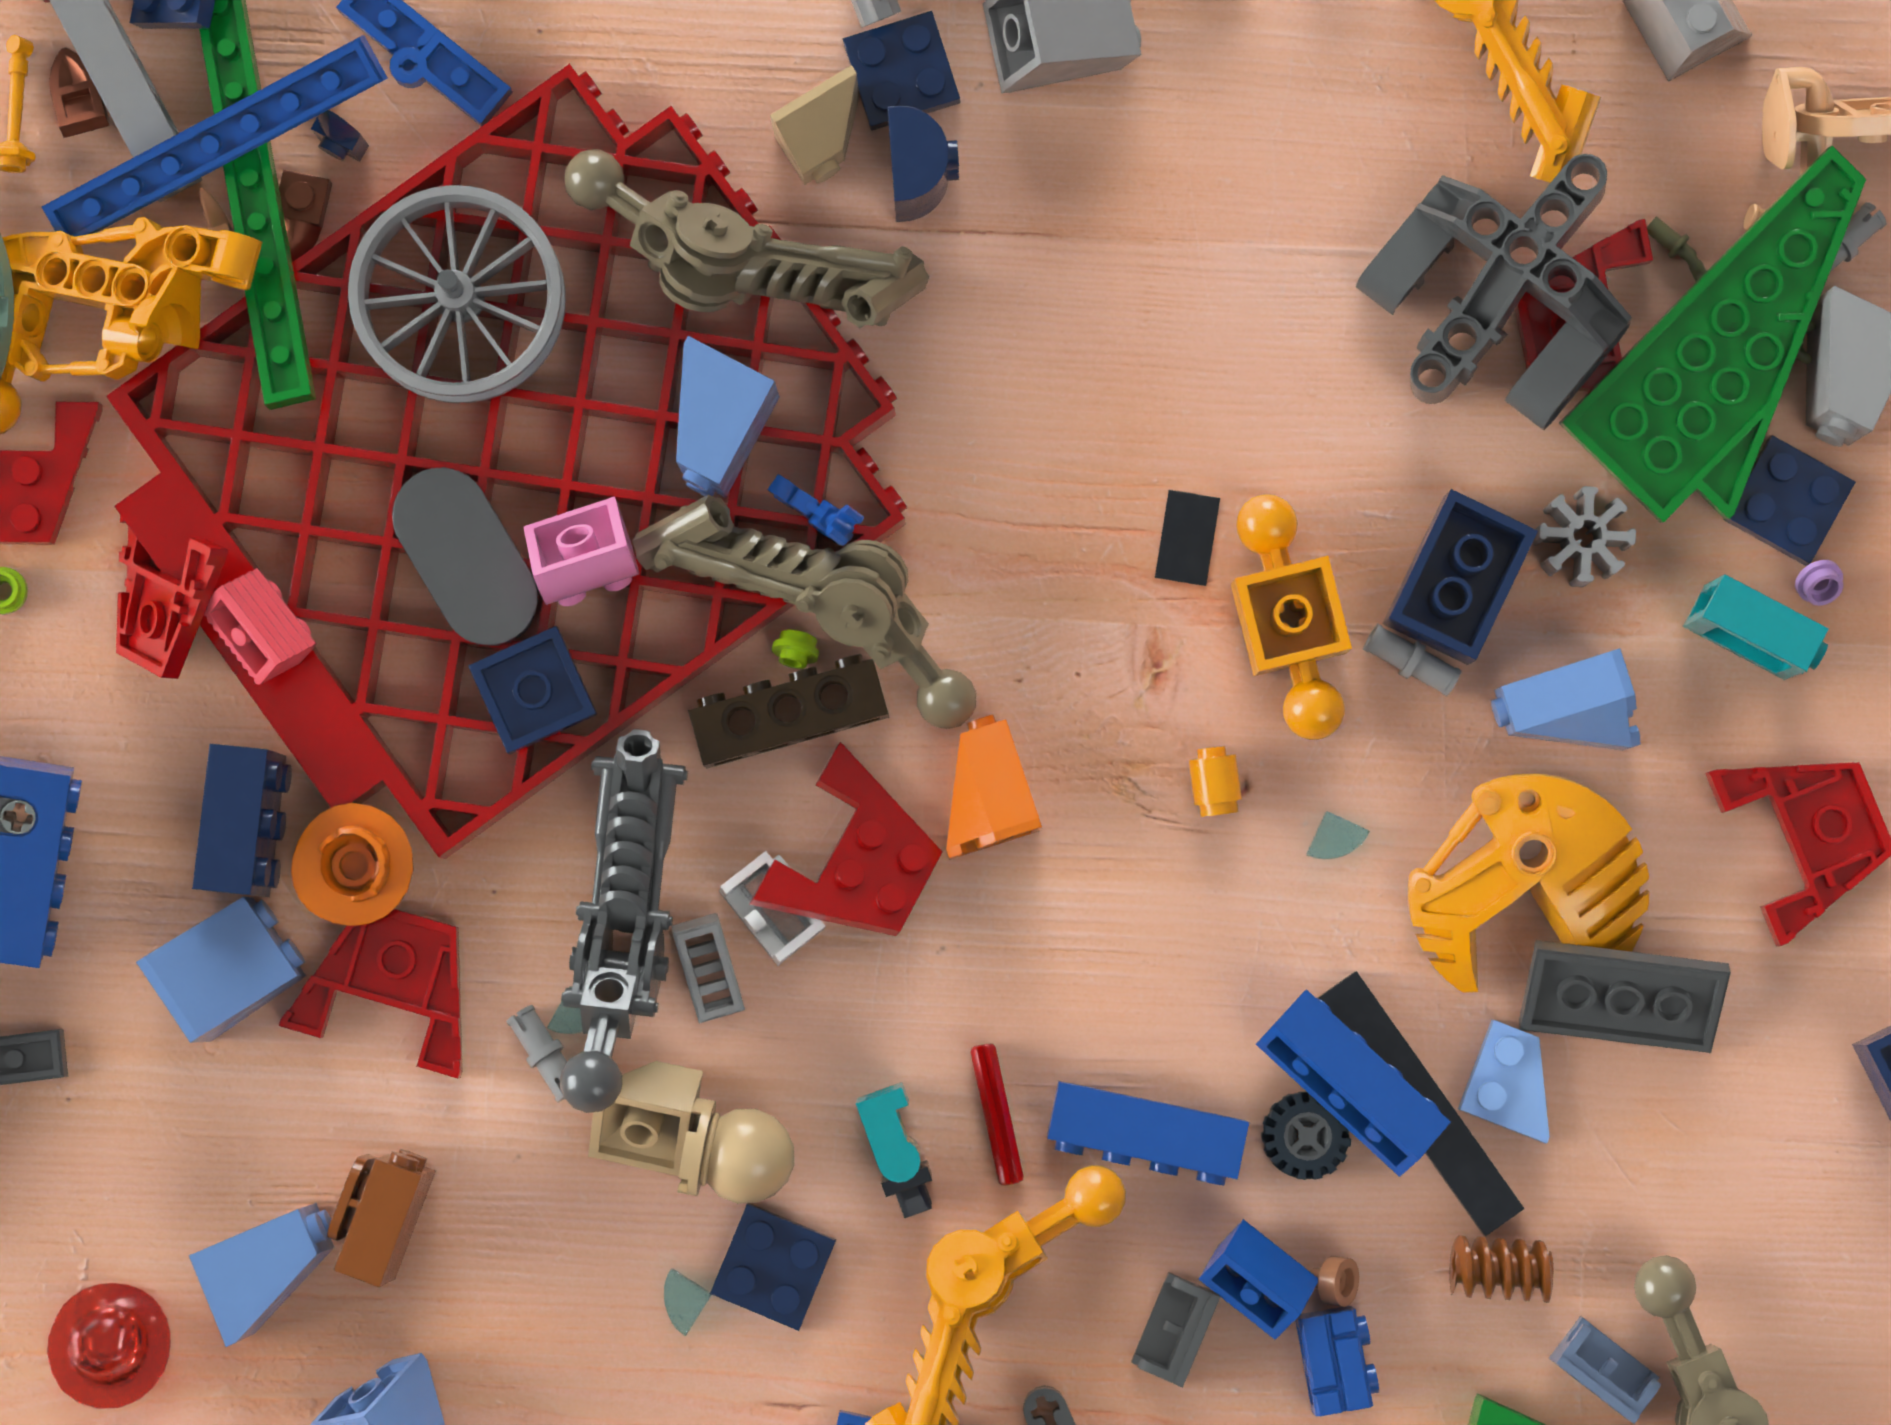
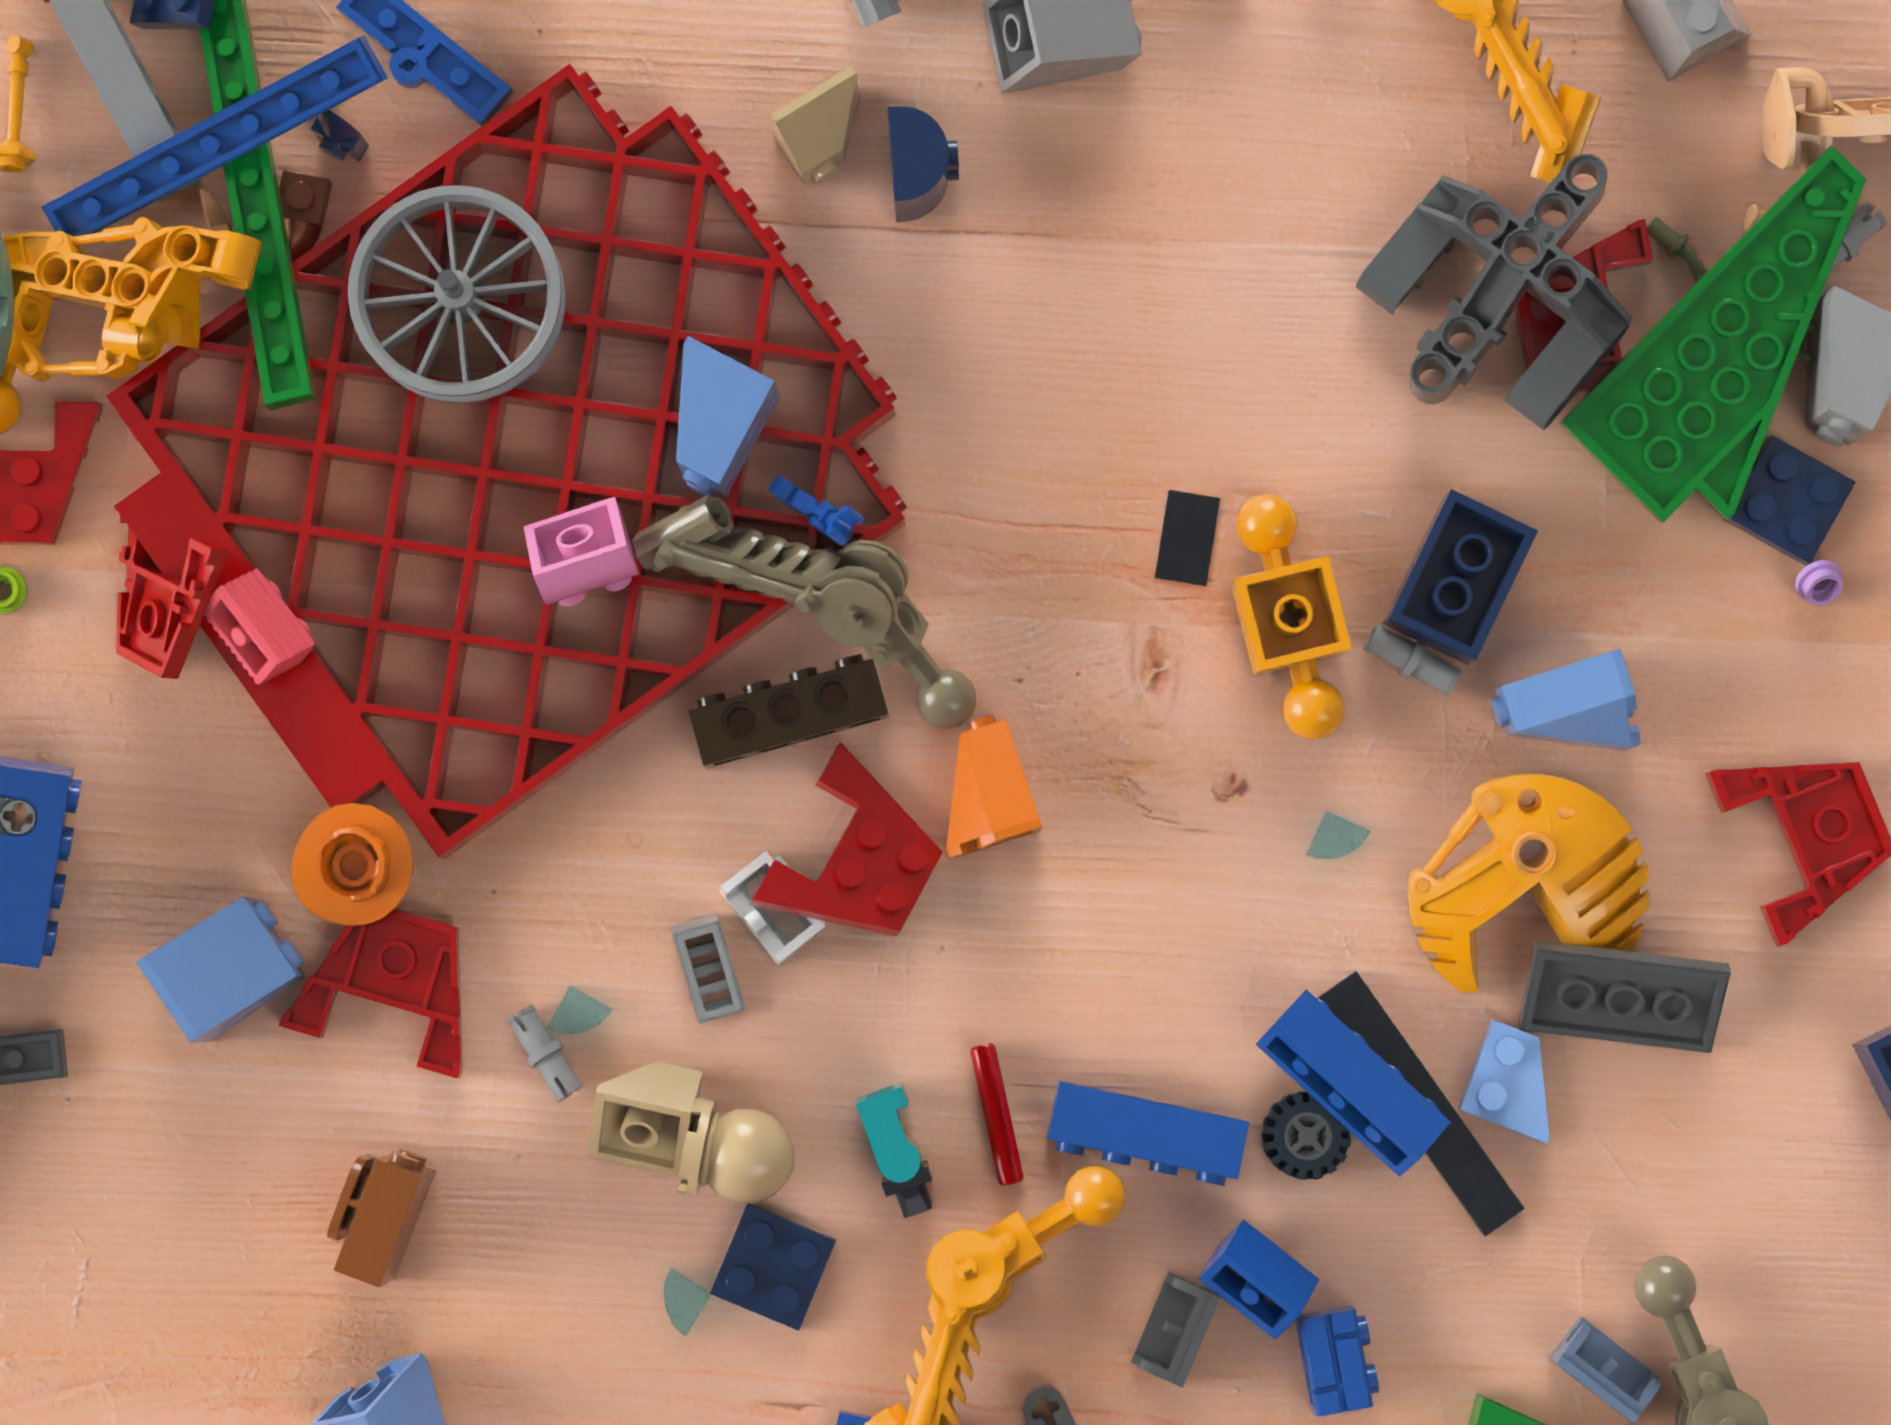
clear red hat [47,1283,171,1409] -> none
copper plate [49,48,110,138] -> none
medium blue slope [189,1203,334,1347] -> none
dark blue brick [192,744,292,897] -> none
dark grey tile [392,468,539,646] -> none
dark blue plate [468,626,598,755] -> none
dark grey piece [560,729,688,1113] -> none
dark tan piece [564,149,930,328] -> none
lime plate [771,629,819,669] -> none
dark blue plate [843,11,960,131] -> none
light orange brick [1189,746,1242,817] -> none
nougat tile [1310,1256,1359,1307] -> none
dark orange piece [1449,1235,1554,1303] -> none
light grey gear [1532,486,1636,587] -> none
teal window [1683,574,1829,680] -> none

